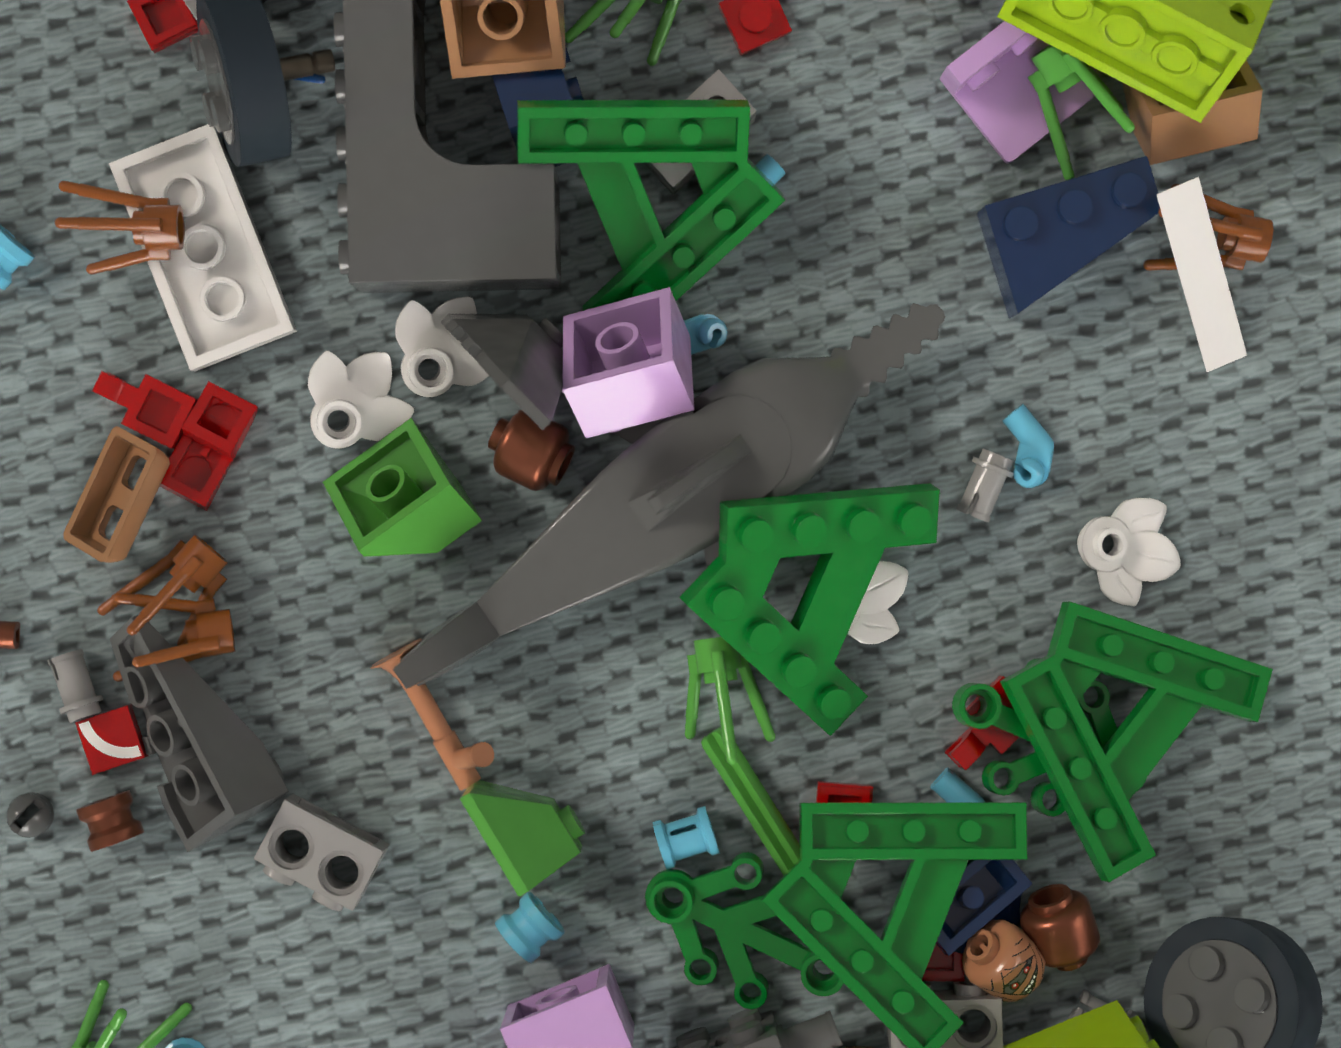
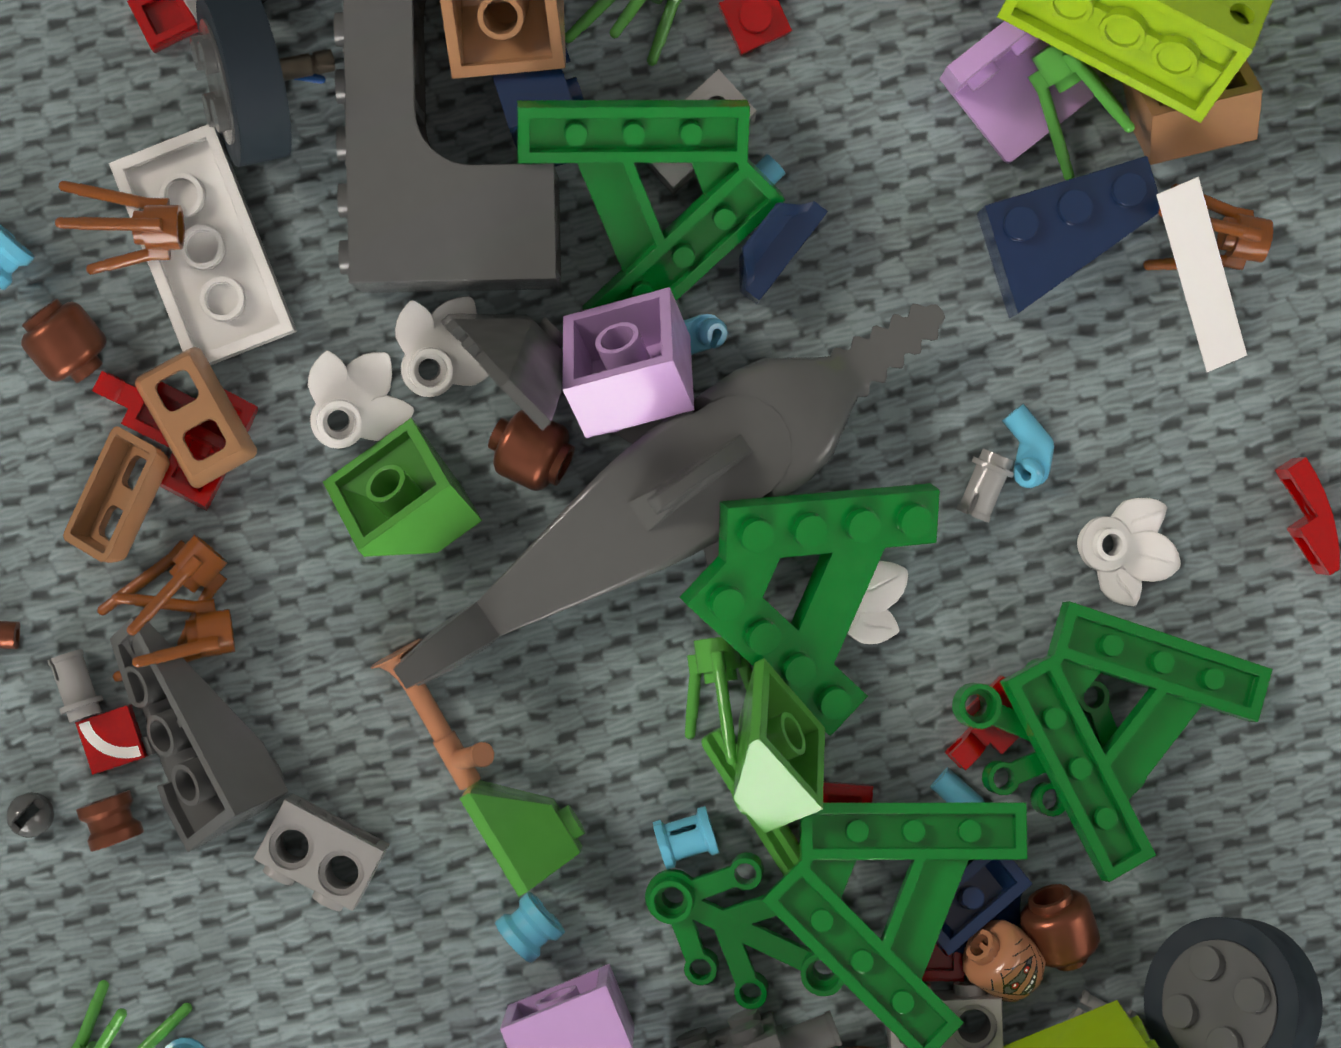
none -> copper head [21,299,106,384]
none -> medium nougat piece [135,347,257,488]
none -> bright green slope [732,658,825,833]
none -> dark blue slope [739,201,828,304]
none -> red slope [1274,457,1340,575]

